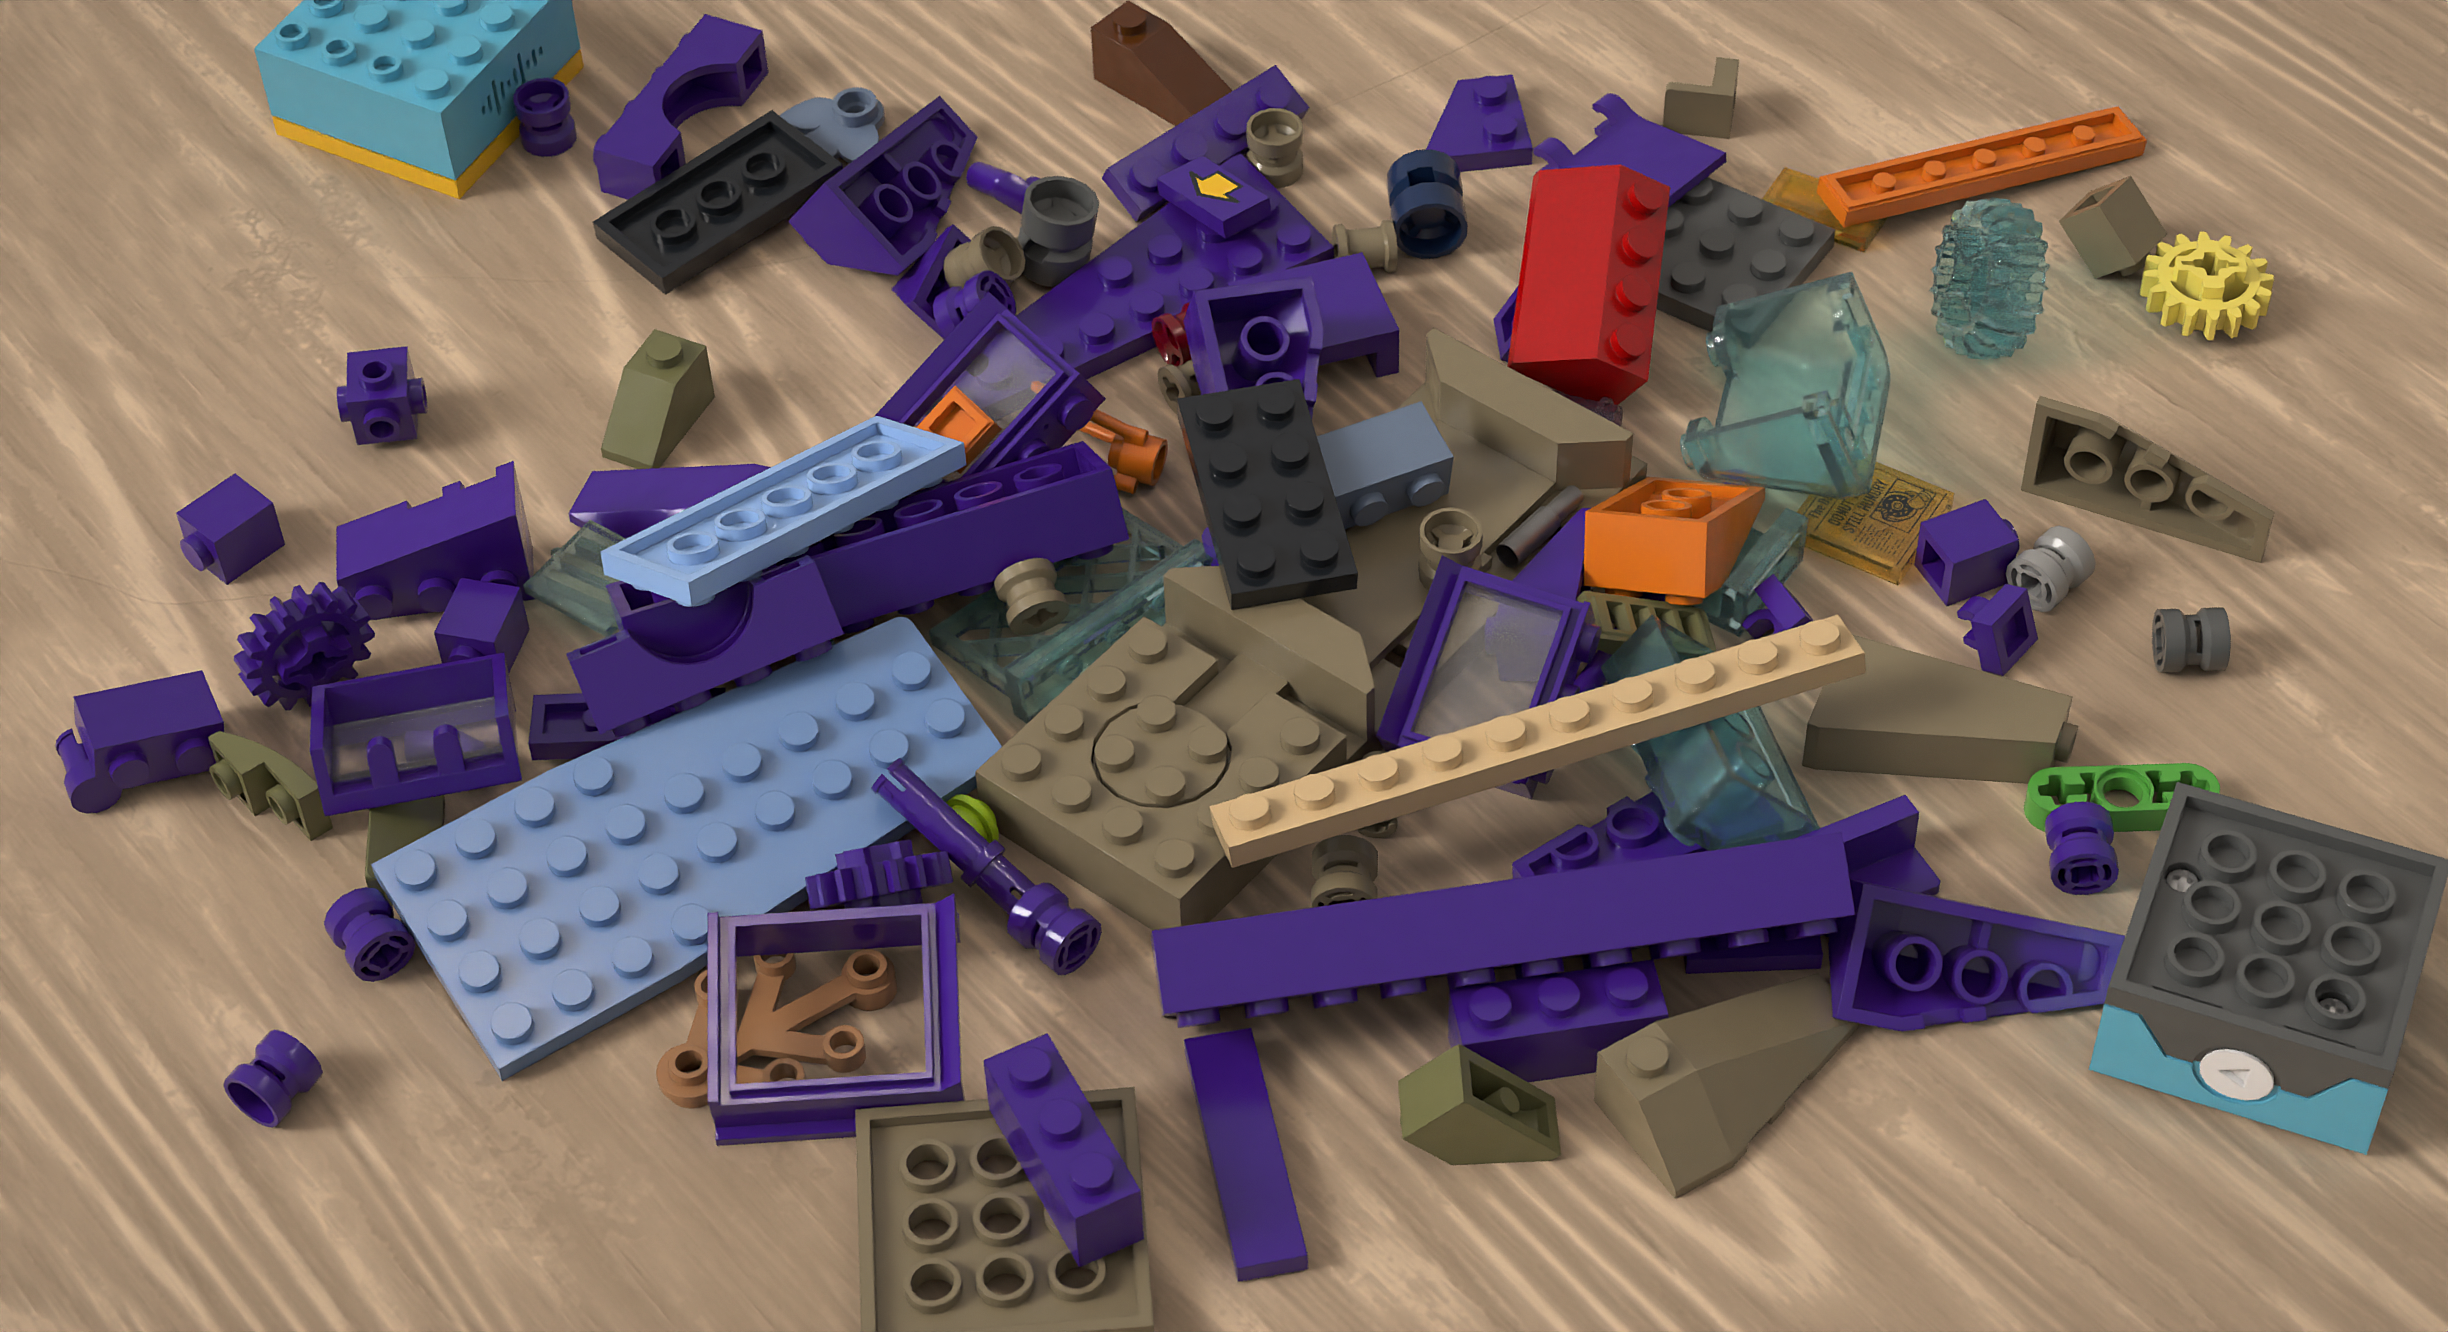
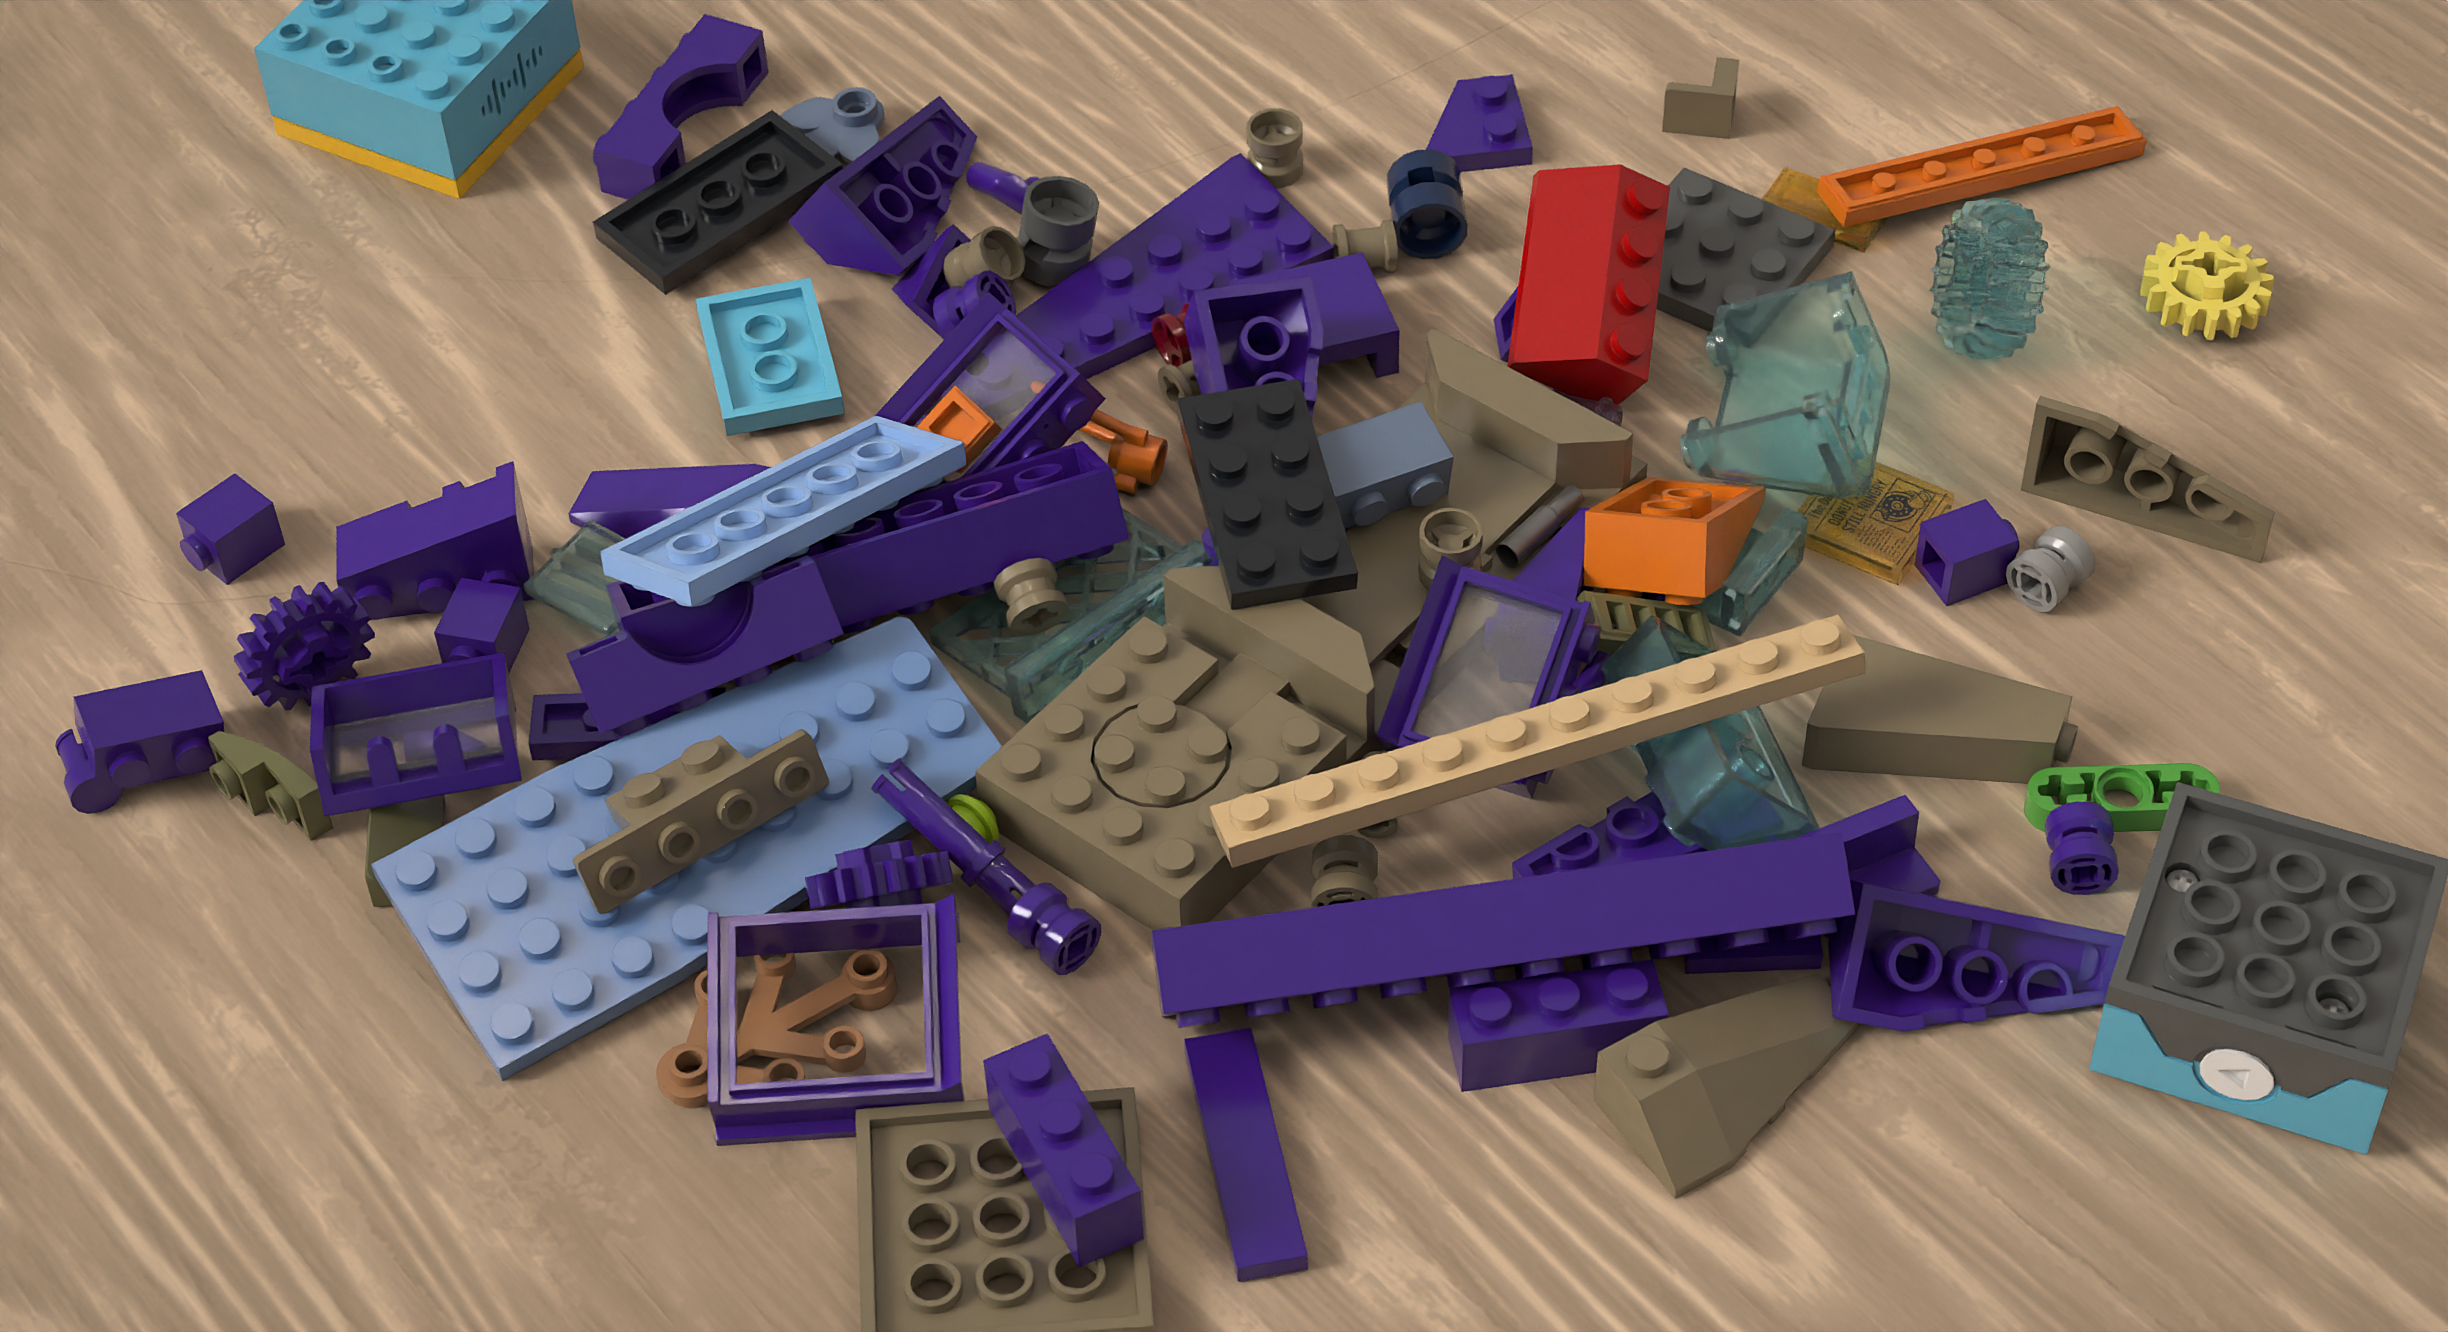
dark purple wheel [223,1030,323,1128] -> none
dark purple wheel [324,887,415,982] -> none
dark purple brick [337,346,428,445] -> none
dark purple wheel [513,78,577,157] -> none
olive slope [601,329,715,469] -> none
reddish brown slope [1091,0,1233,126] -> none
dark purple plate [1102,65,1310,222] -> none
dark purple tile [1156,155,1272,238] -> none
olive slope [1398,1044,1561,1165] -> none
dark purple flag [1533,93,1727,207] -> none
dark purple tile [1742,574,1814,639] -> none
dark purple tile [1957,584,2038,676] -> none
dark tan brick [2059,176,2167,279] -> none
dark grey wheel [2152,607,2231,672] -> none
none -> dark tan bracket [573,729,829,914]
none -> medium azure plate [695,277,845,436]

